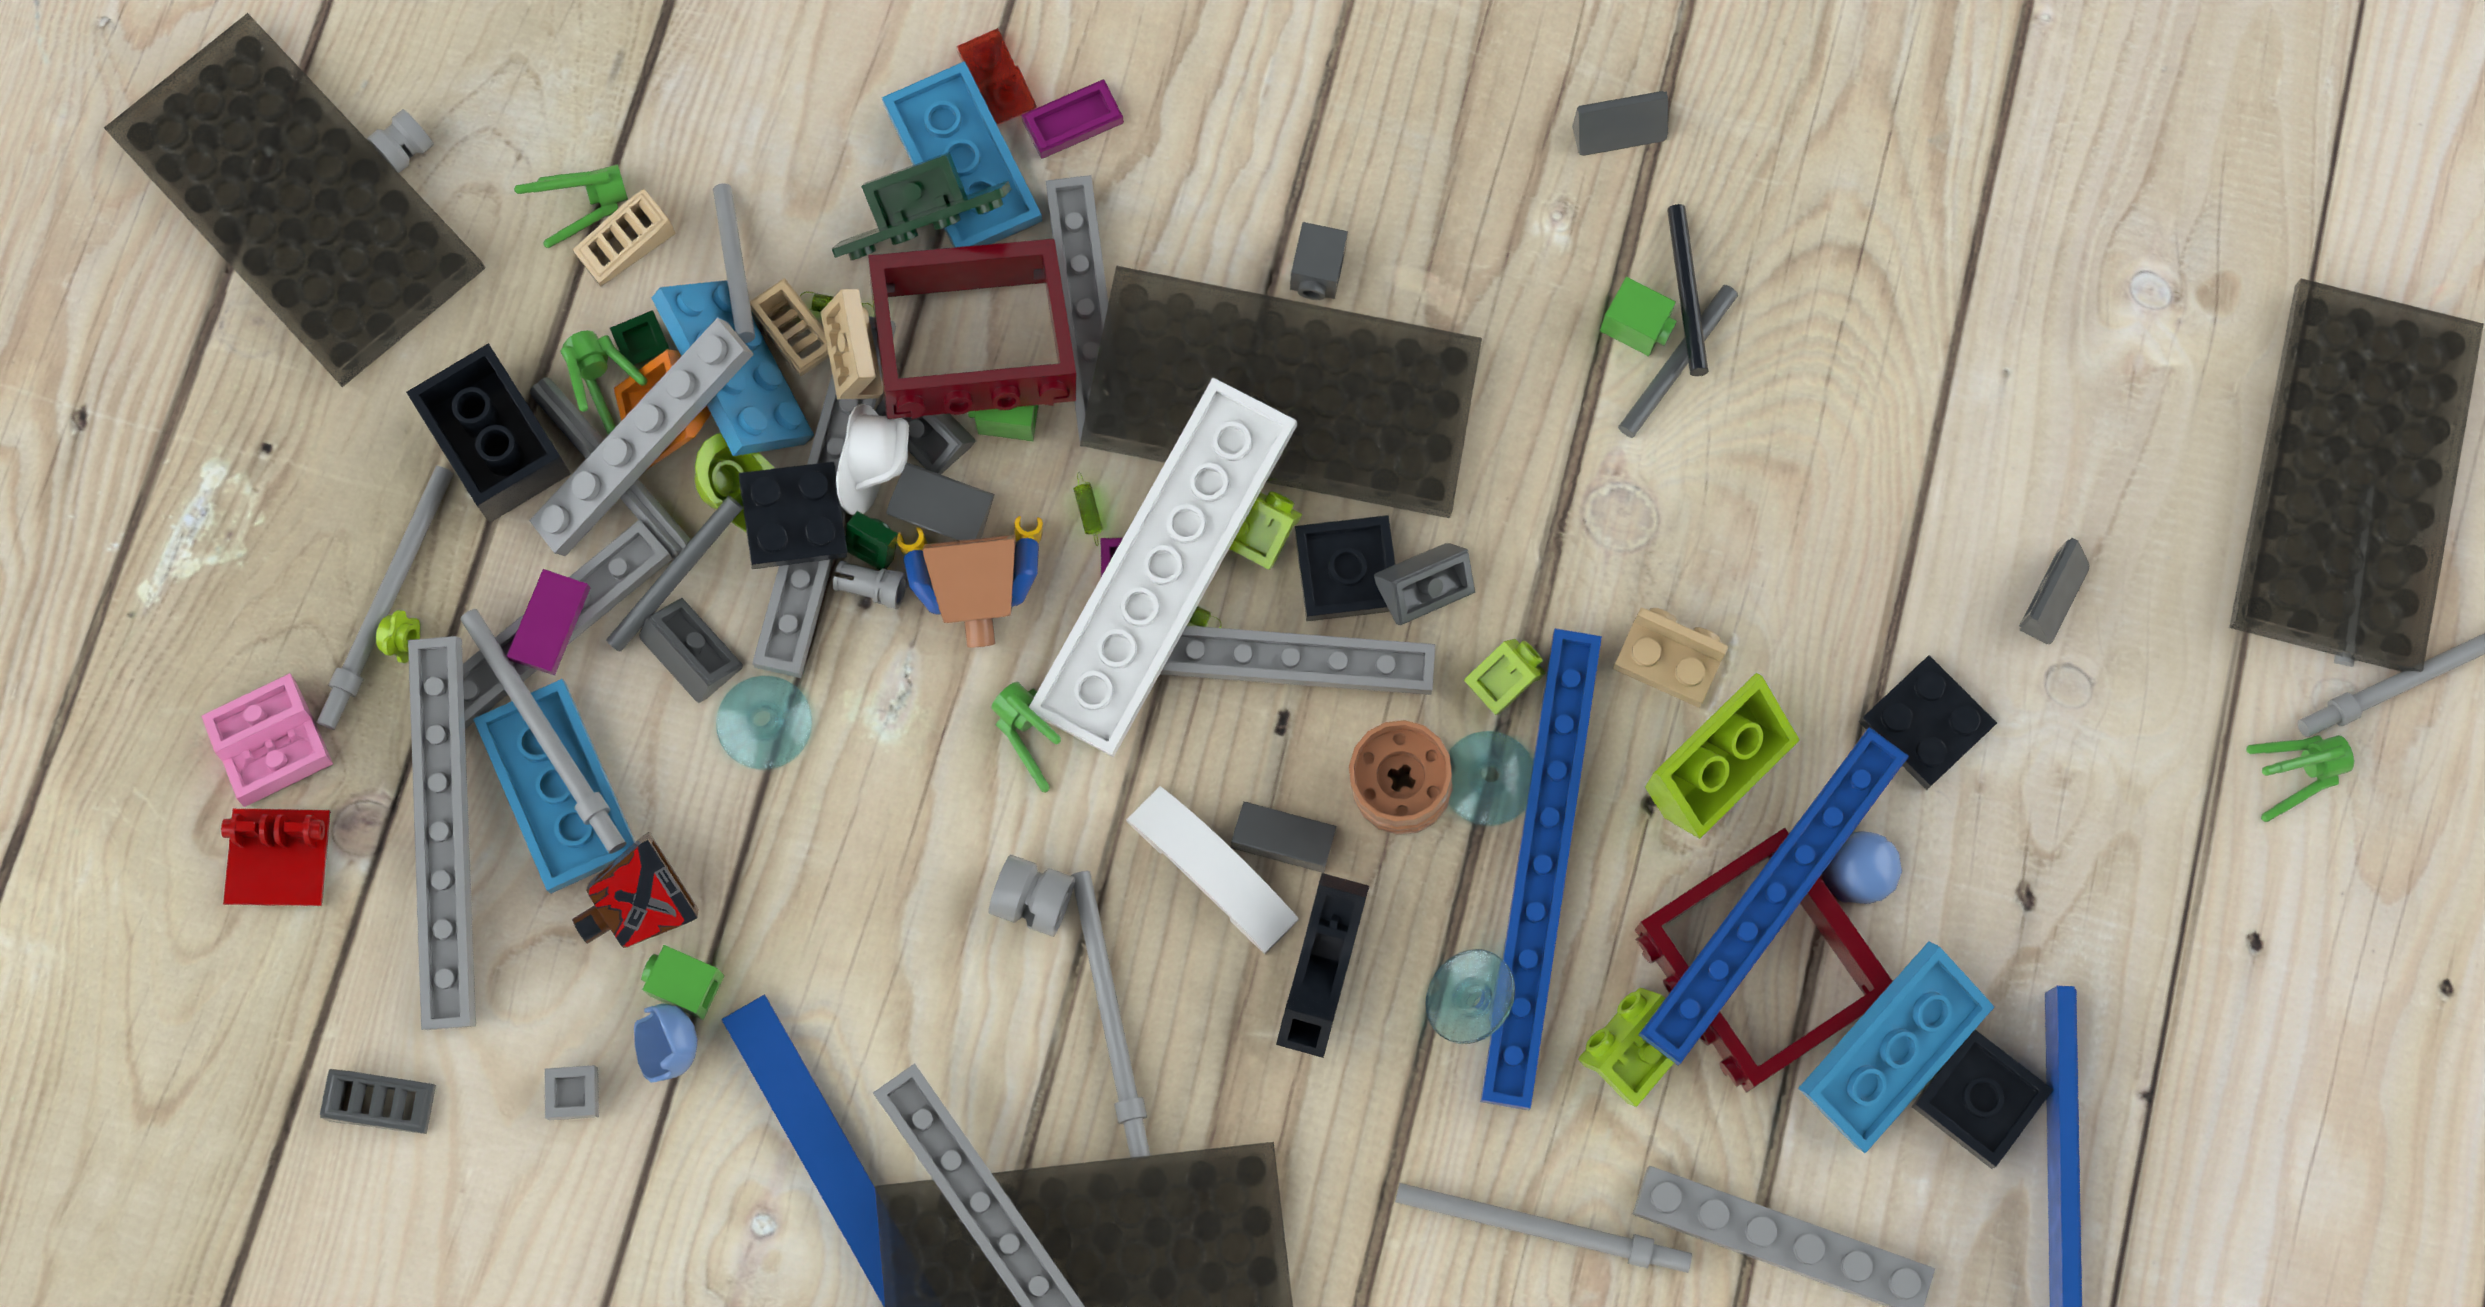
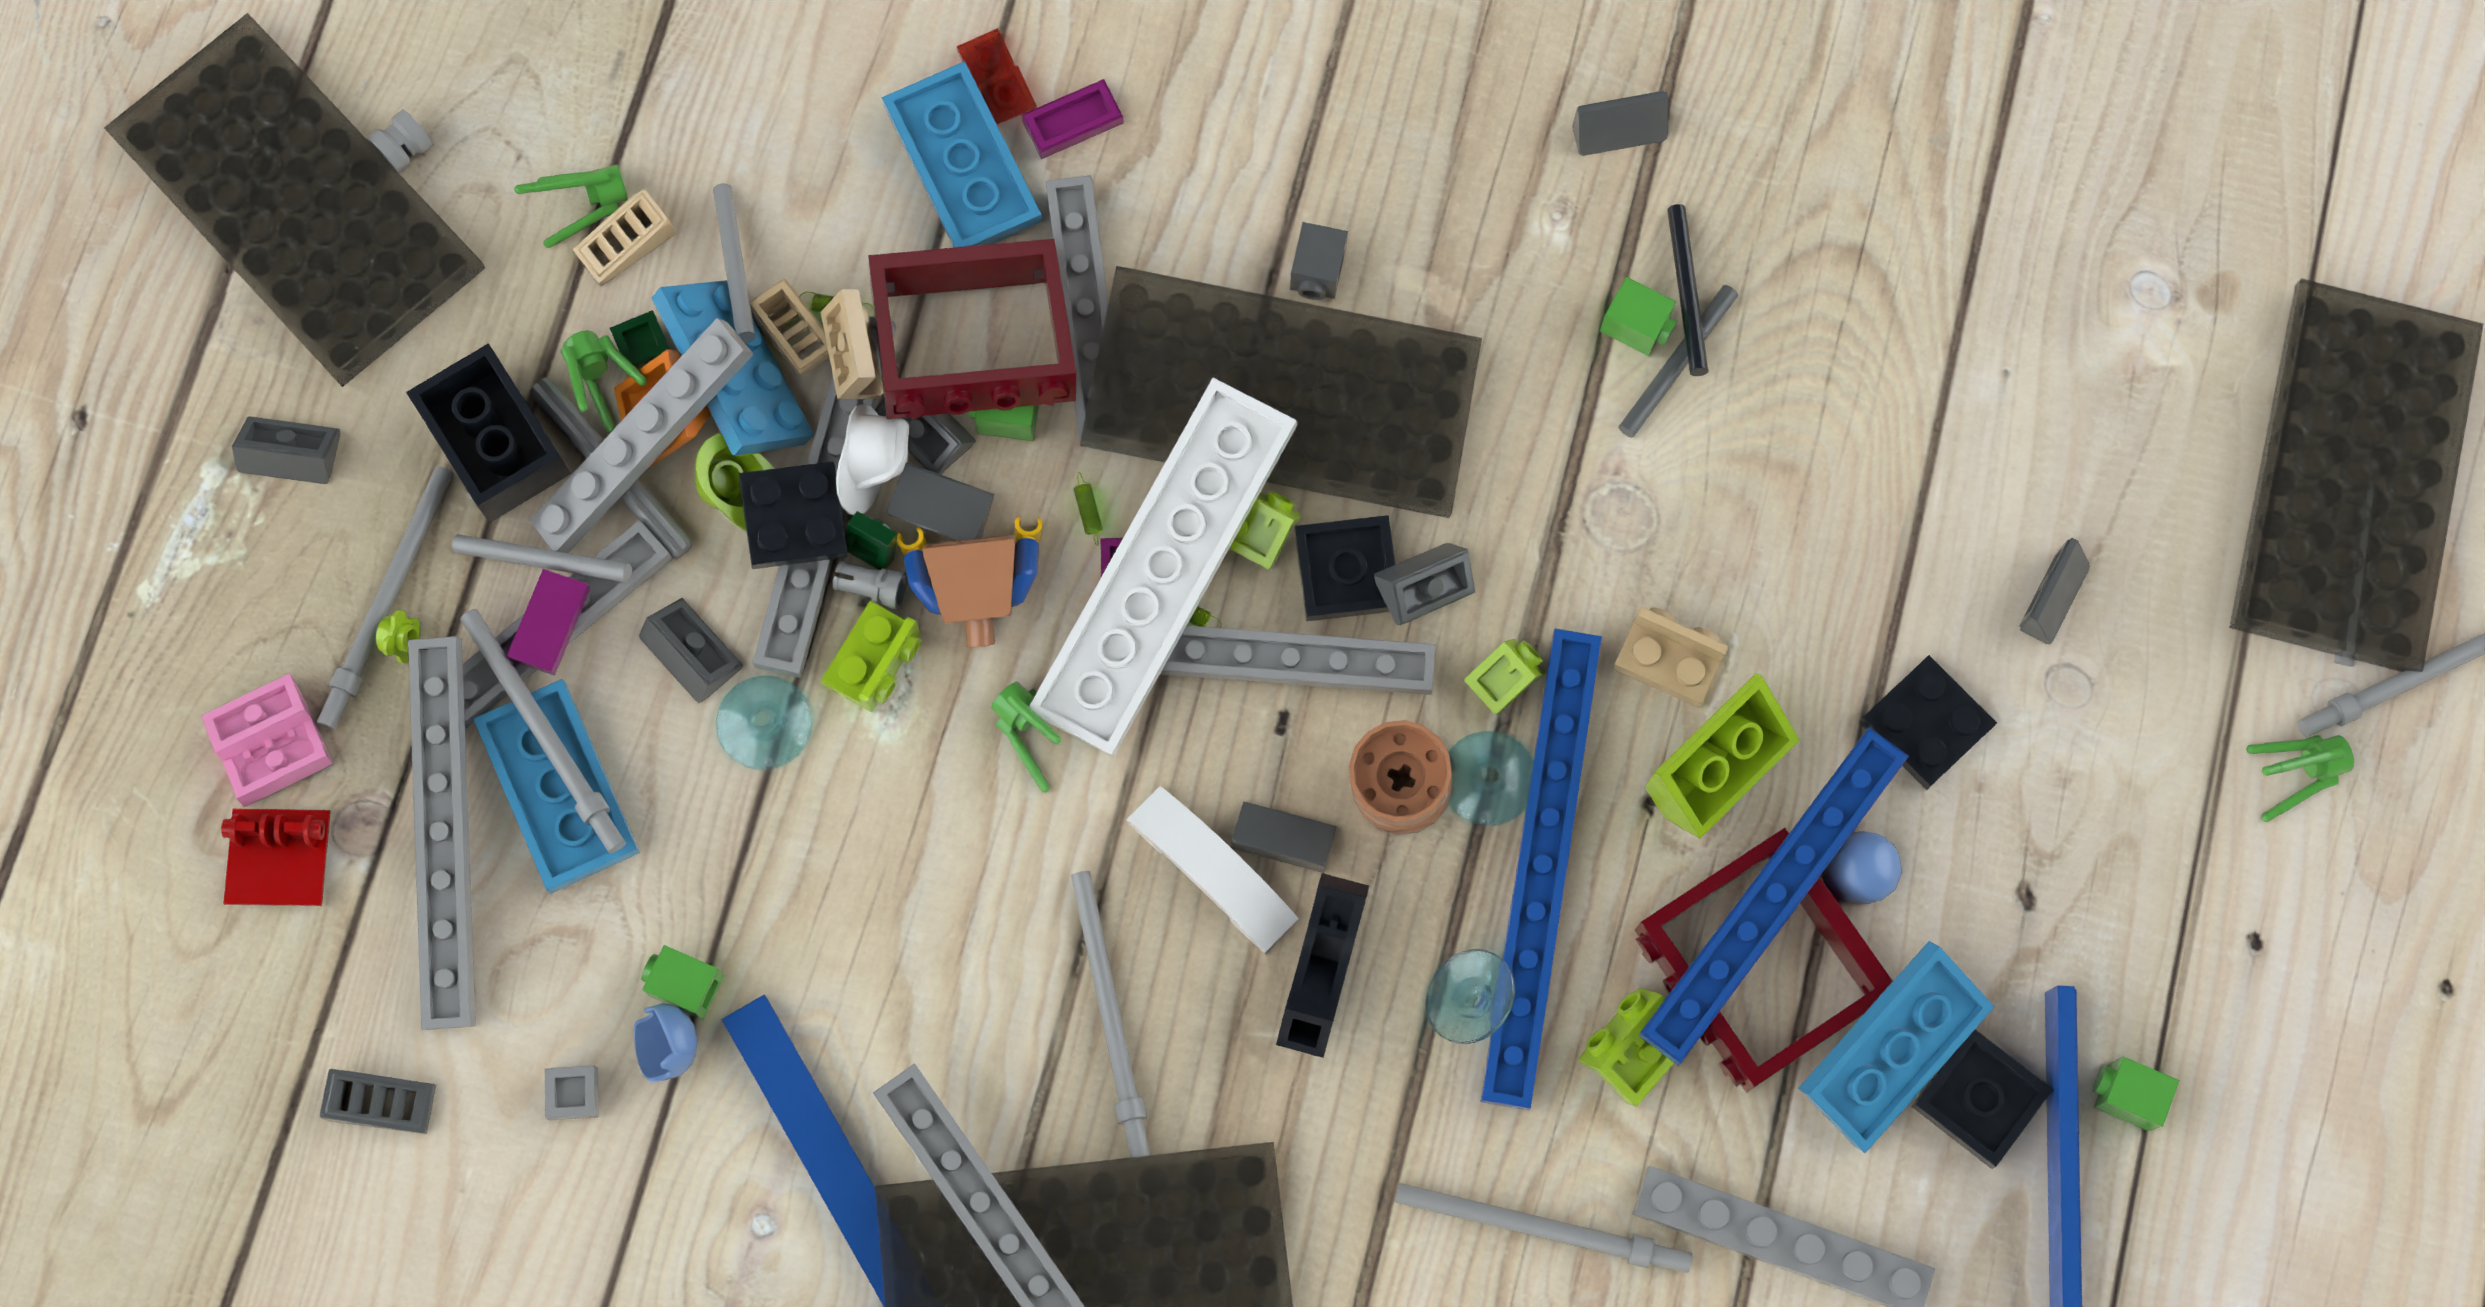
torso [572,832,699,948] -> none
dark grey bar [606,496,743,652] -> none
dark green bracket [832,152,1012,260] -> none
light grey wheel [989,854,1075,937] -> none
none -> dark grey slope [232,416,340,484]
none -> light grey bar [452,534,632,582]
none -> lime bracket [820,601,922,713]
none -> bright green brick [2093,1056,2180,1131]

